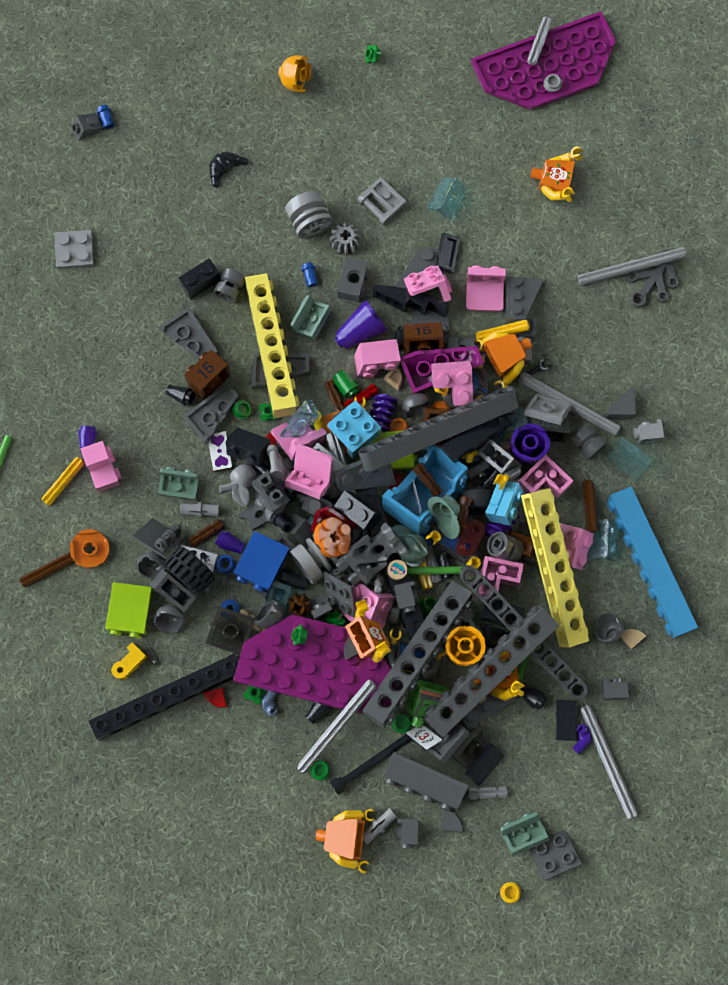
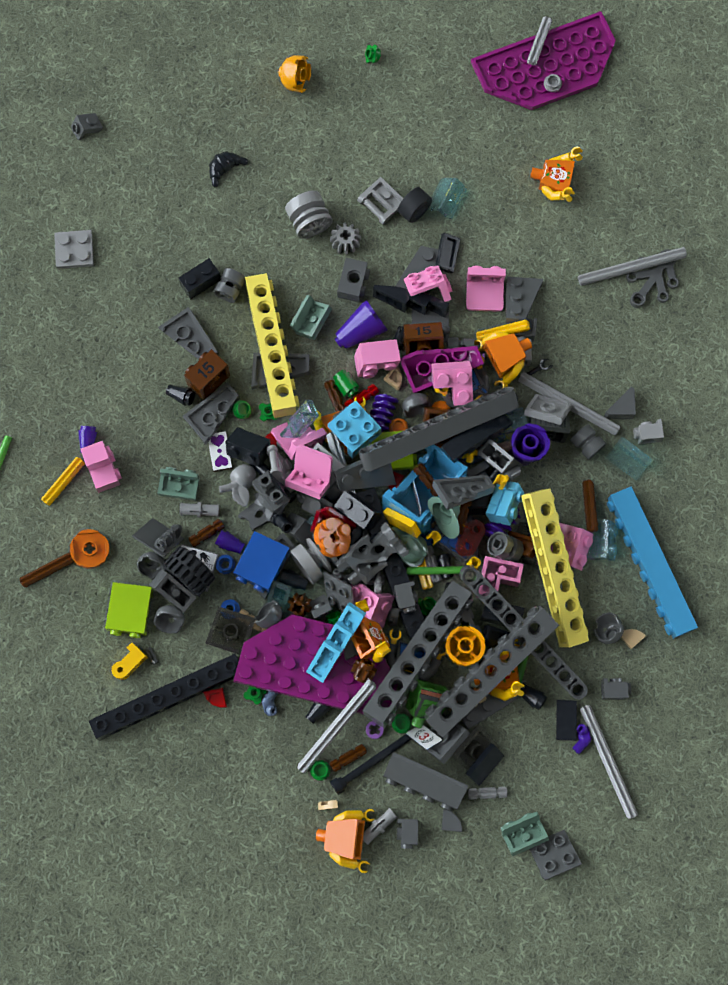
blue pin [97,105,115,129] -> none
green plate [291,624,307,646] -> none
blue pin [301,262,318,287] -> none
tan tile [387,560,407,580] -> none
yellow plate [500,882,521,903] -> none
bright pink brick [518,455,573,499] -> none
none -> medium azure slope [306,602,366,683]
none -> tan tile [318,800,338,810]
none -> reddish brown axle [330,744,367,772]
none -> reddish brown gear [351,658,377,683]
none -> medium lavender bush [366,721,384,739]
none -> yellow tile [383,507,421,538]
none -> black tyre [398,187,432,223]
none -> dark grey wing [433,475,495,510]

